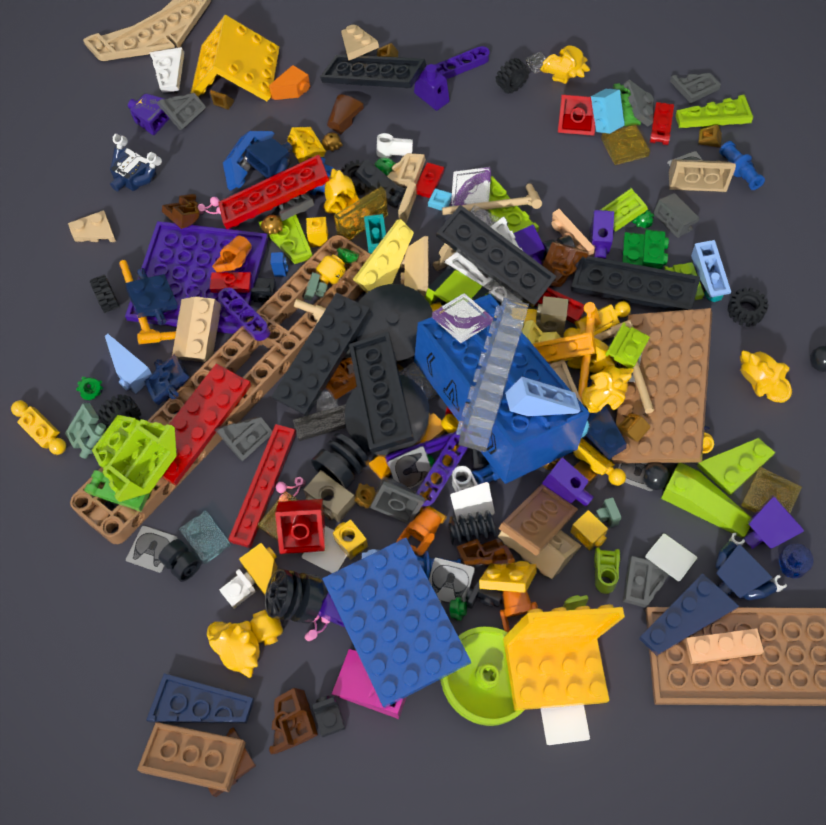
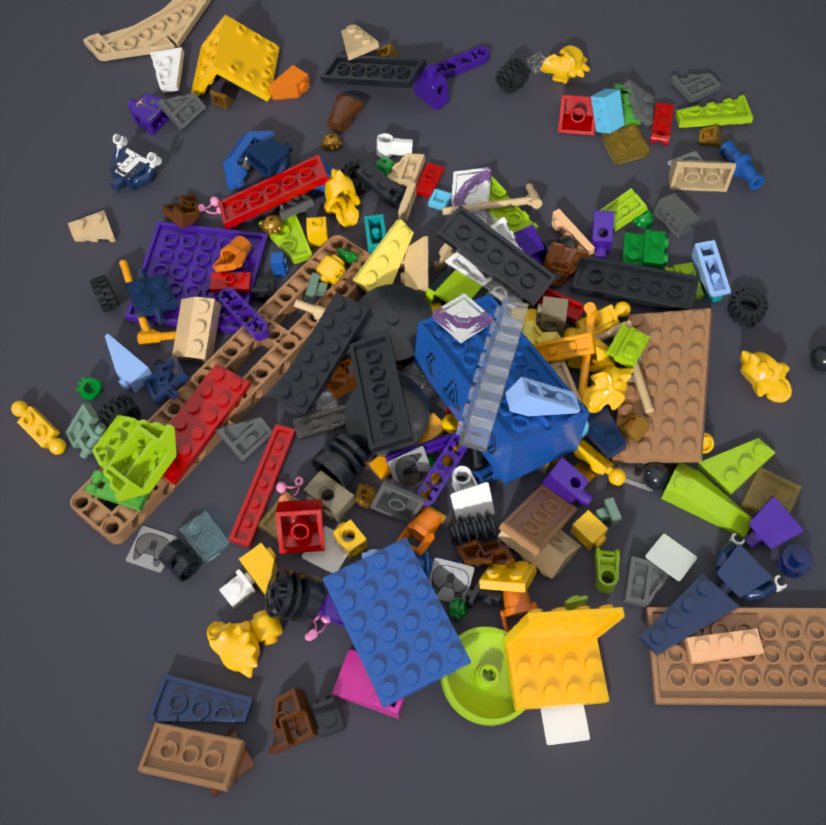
yellow bracket [287,127,326,163] -> none
clear yellow plate [334,186,388,240] -> none

